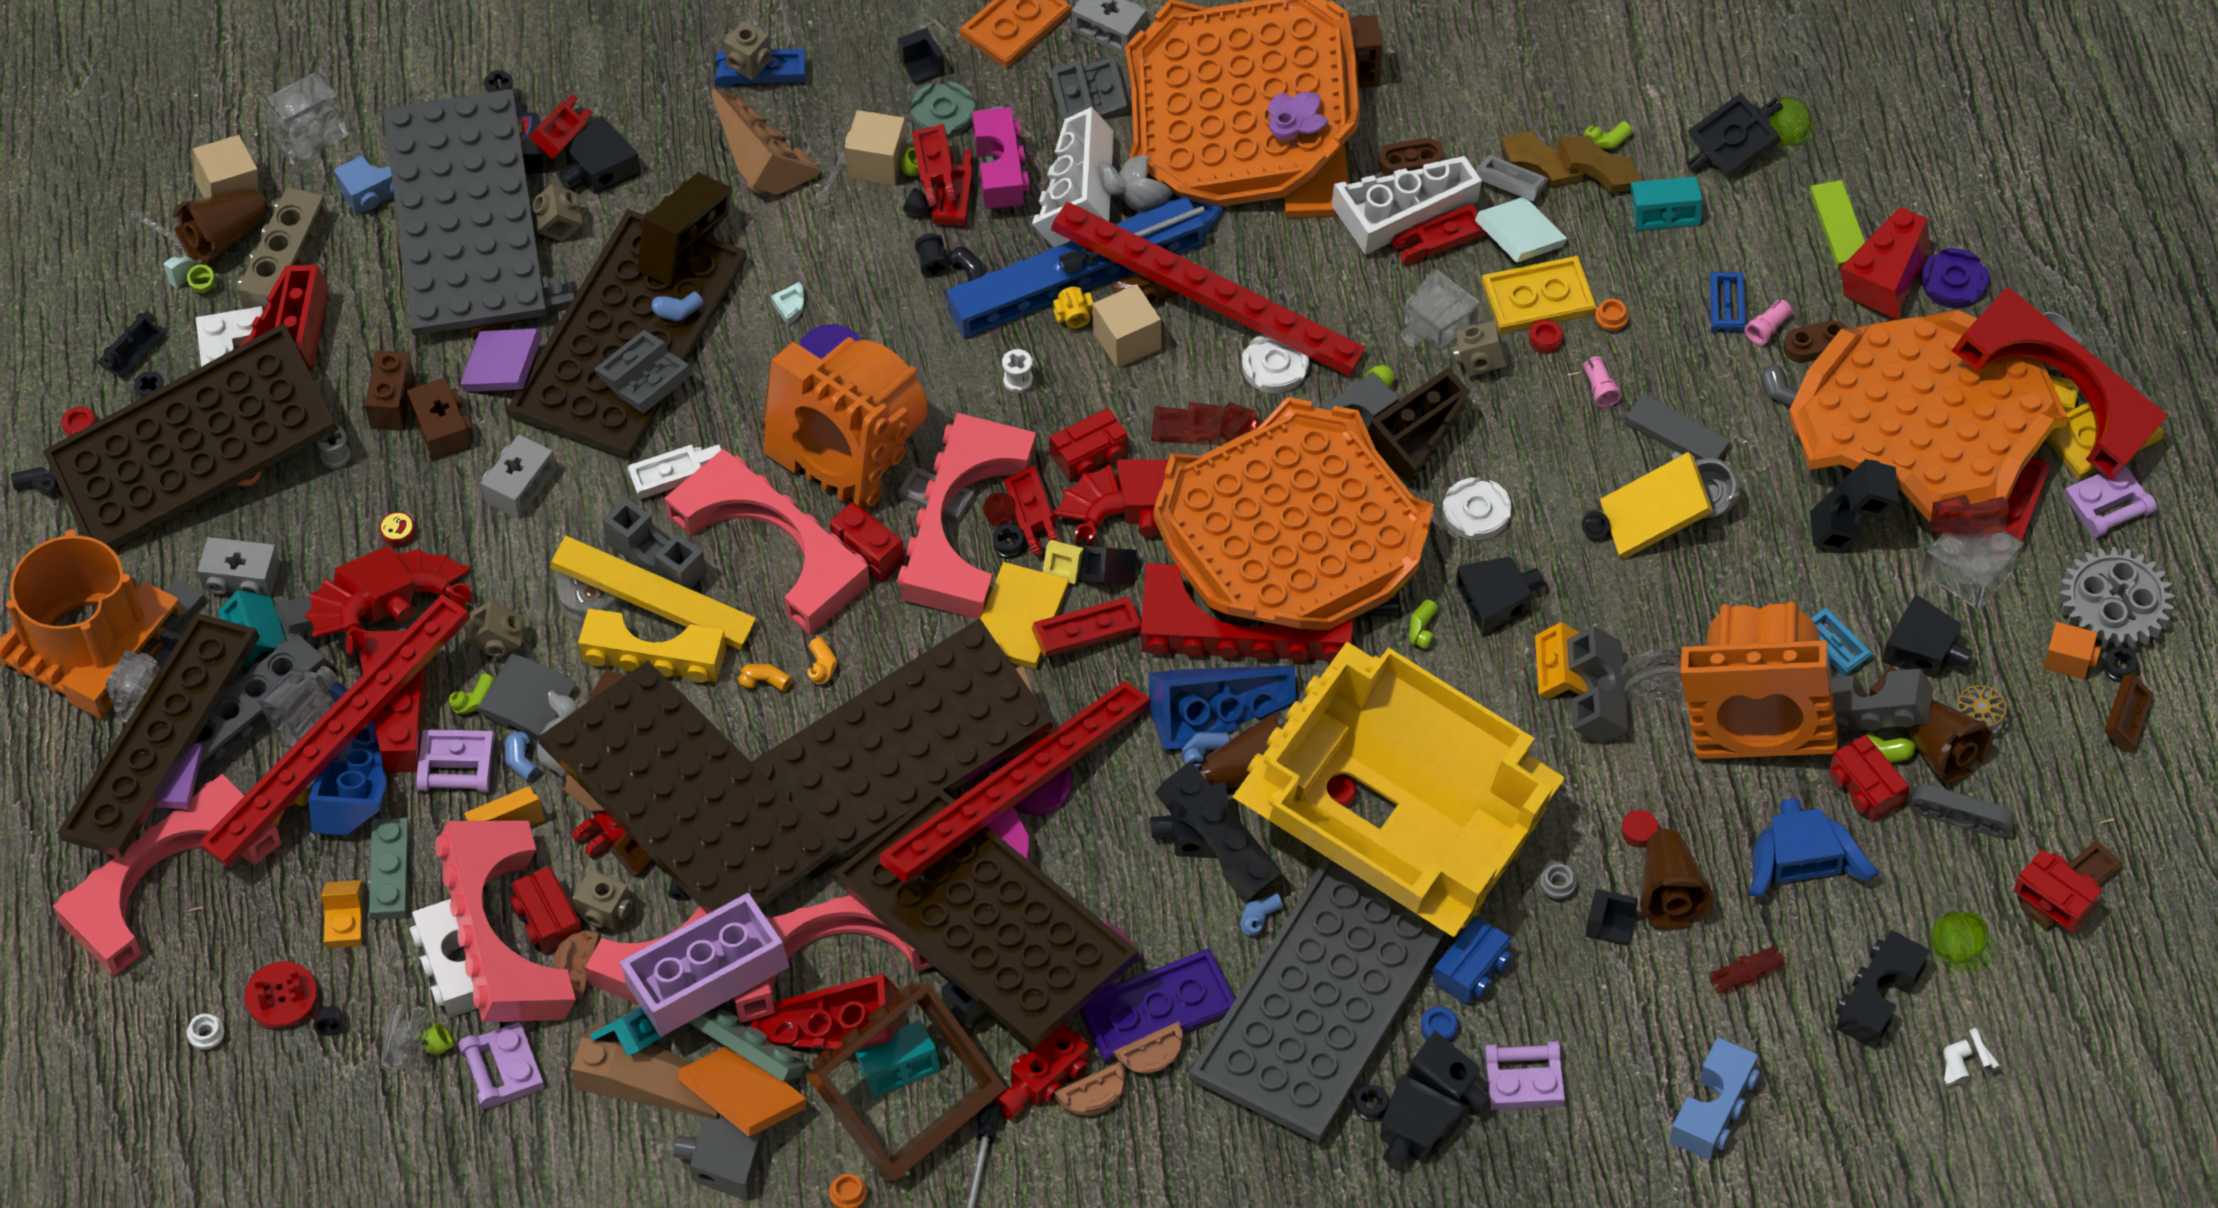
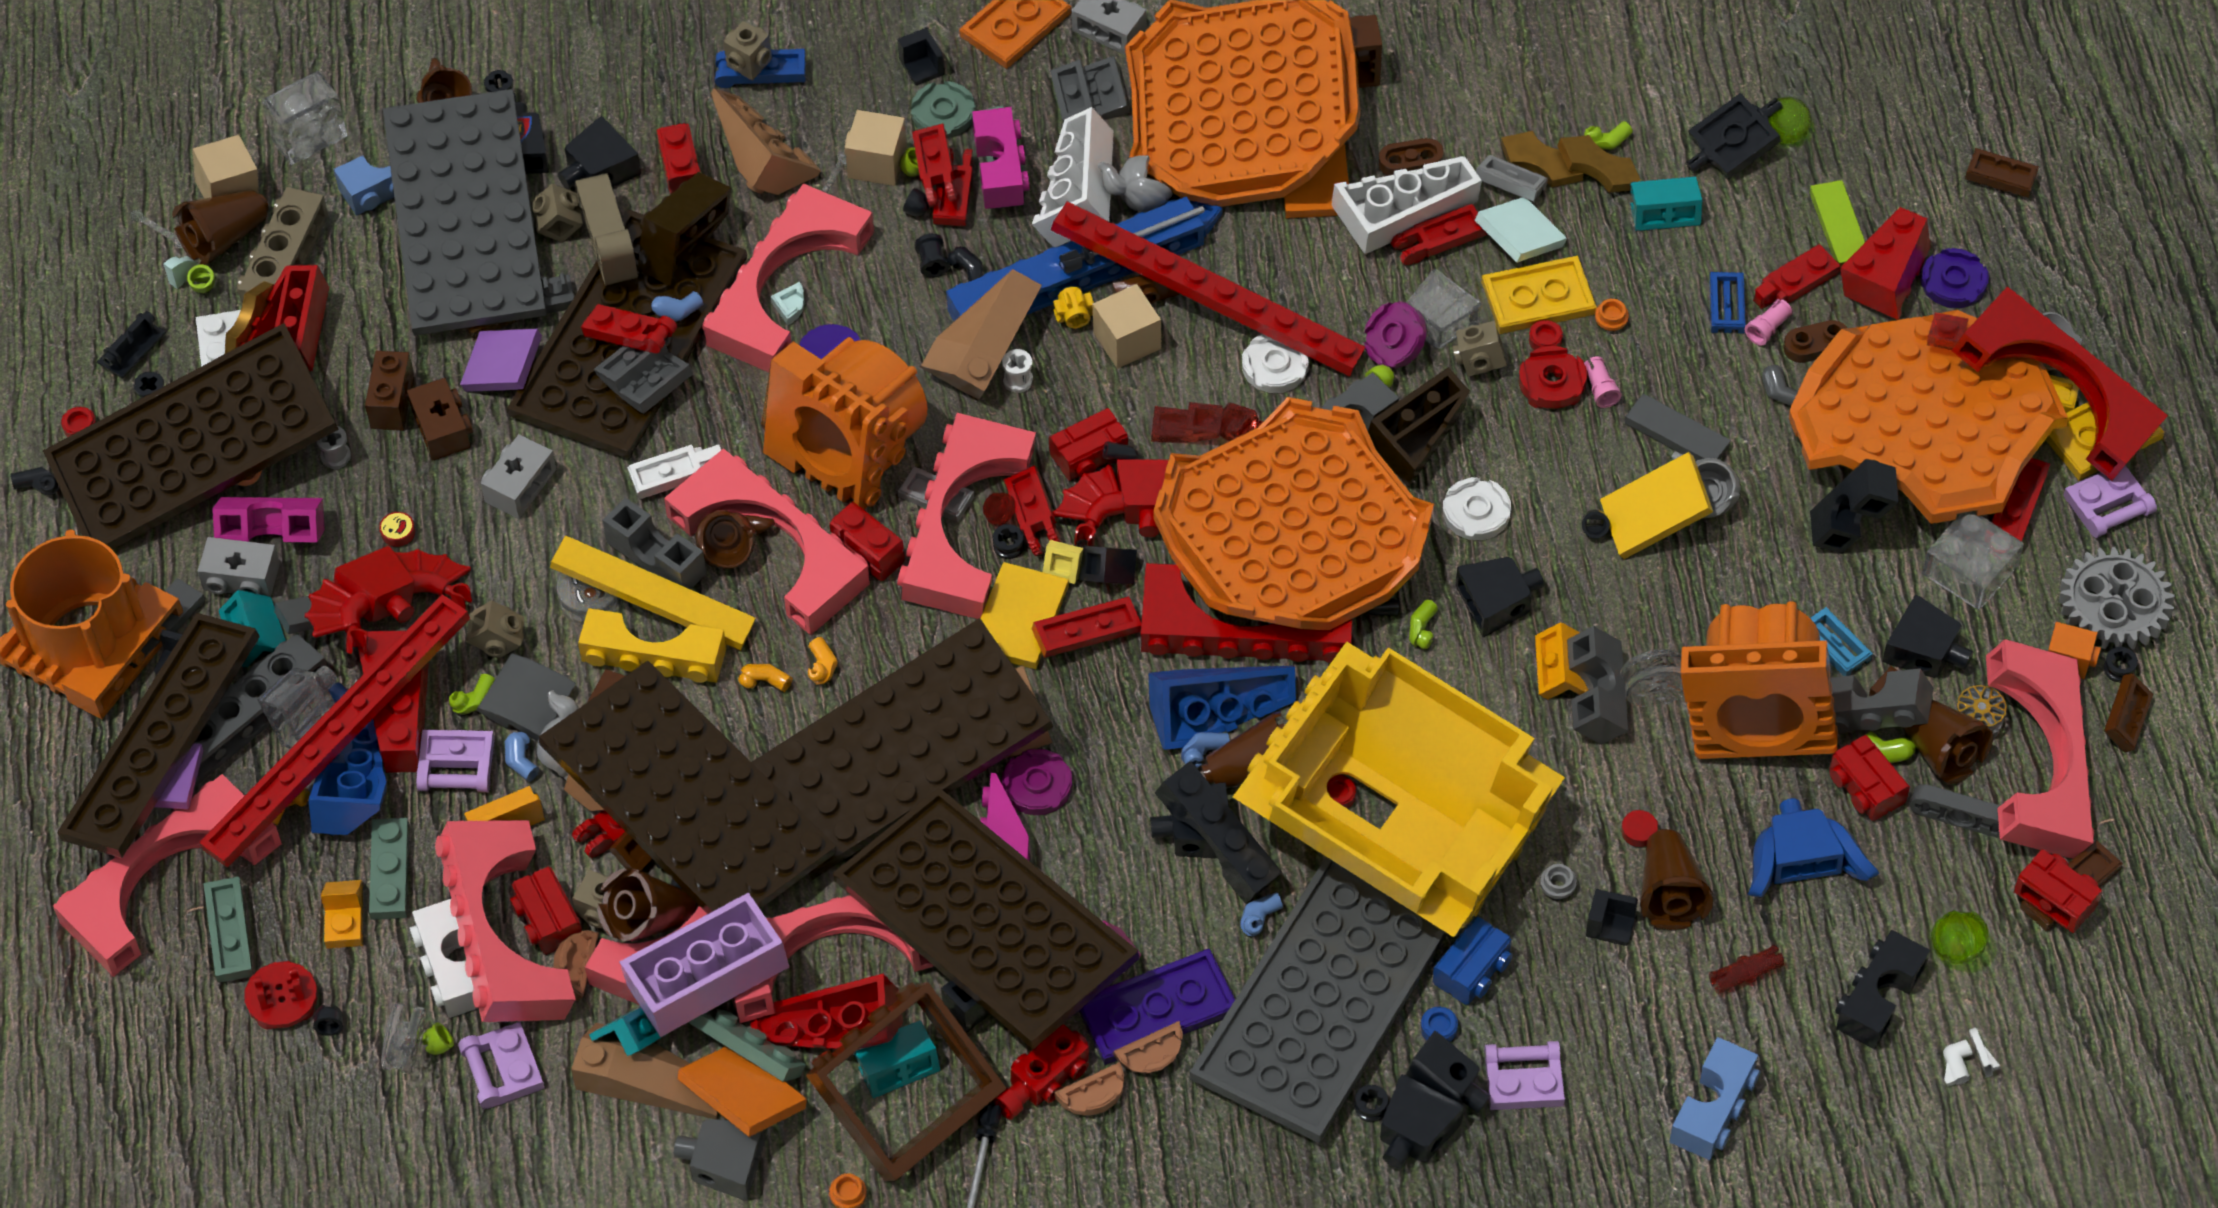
clear brick [105,650,160,723] -> none
white plate [187,1014,224,1050] -> none
red hinge [529,94,593,159] -> none
red plate [880,681,1151,883] -> none
medium lavender plate [1268,92,1328,141] -> none
clear red slope [1930,494,2009,534] -> none
none -> sand green plate [203,876,254,983]
none -> dark pink arch [213,497,325,542]
none -> pearl gold tile [225,281,274,354]
none -> reddish brown hair [416,58,473,103]
none -> dark tan beam [575,173,638,286]
none -> red plate [581,304,677,353]
none -> reddish brown cone [597,869,696,942]
none -> red brick [656,123,700,195]
none -> reddish brown hair [695,510,775,569]
none -> coral arch [703,183,874,373]
none -> medium nougat wedge [920,269,1042,400]
none -> black arm [1102,441,1144,461]
none -> magenta tile [1364,301,1427,369]
none -> red plate [1519,346,1587,409]
none -> red hinge [1753,244,1841,310]
none -> clear red plate [1927,312,1968,350]
none -> reddish brown plate [1965,148,2039,198]
none -> coral arch [1986,639,2094,859]

